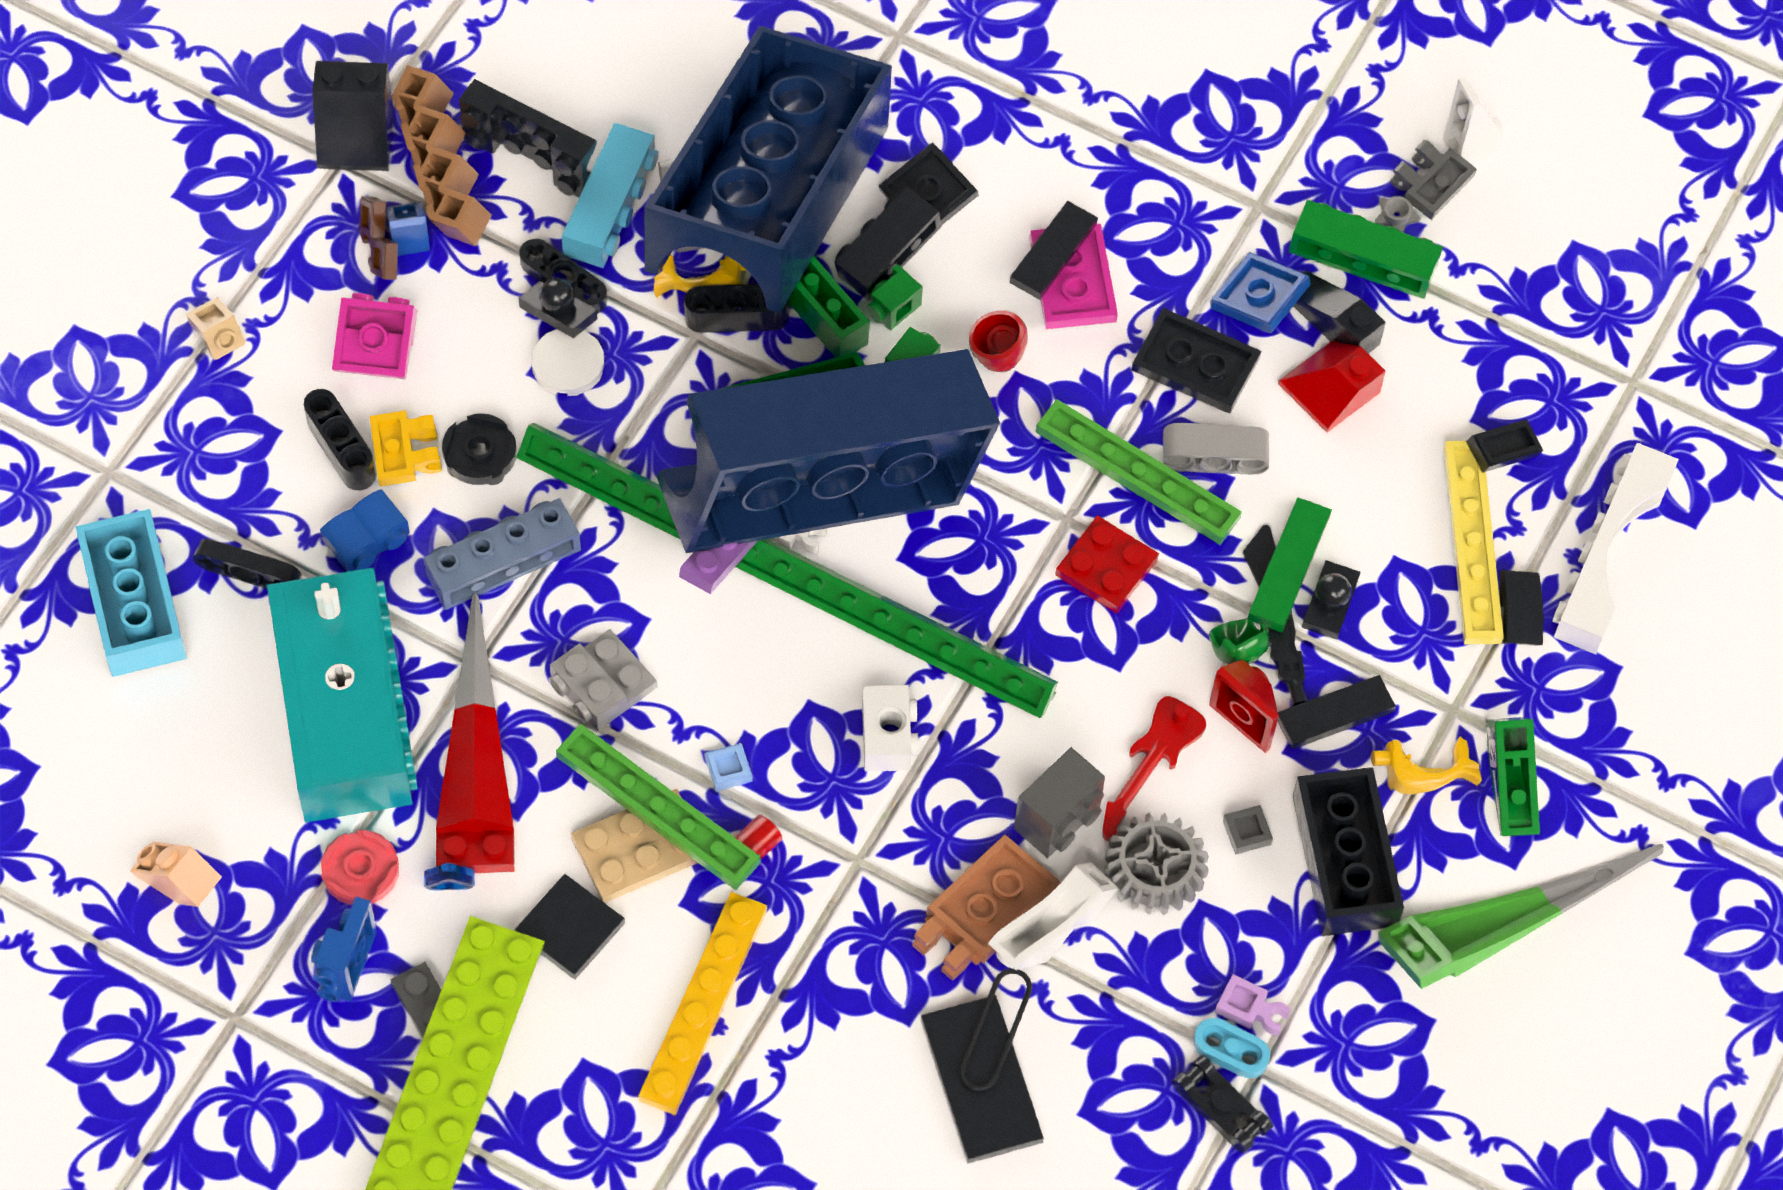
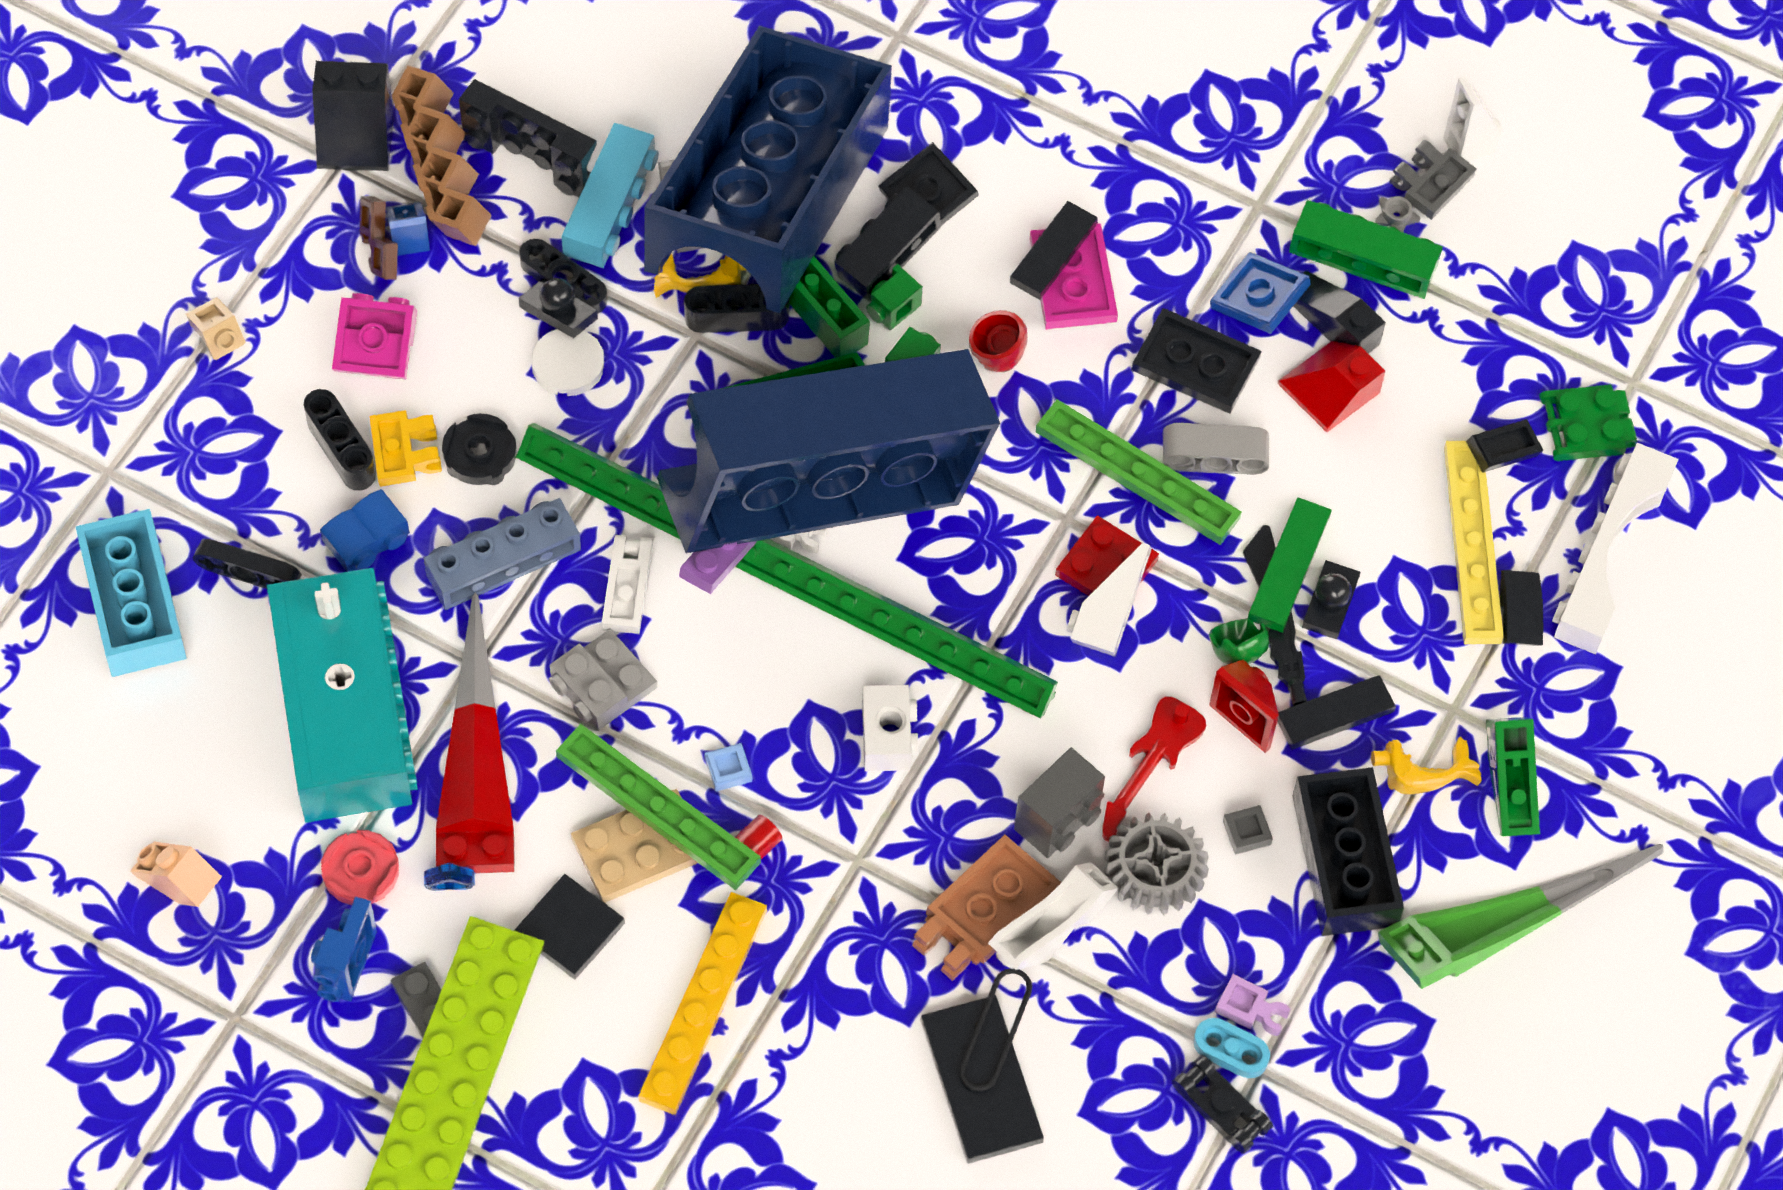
none -> white plate [602,535,653,634]
none -> white slope [1067,543,1151,656]
none -> green plate [1539,384,1637,461]

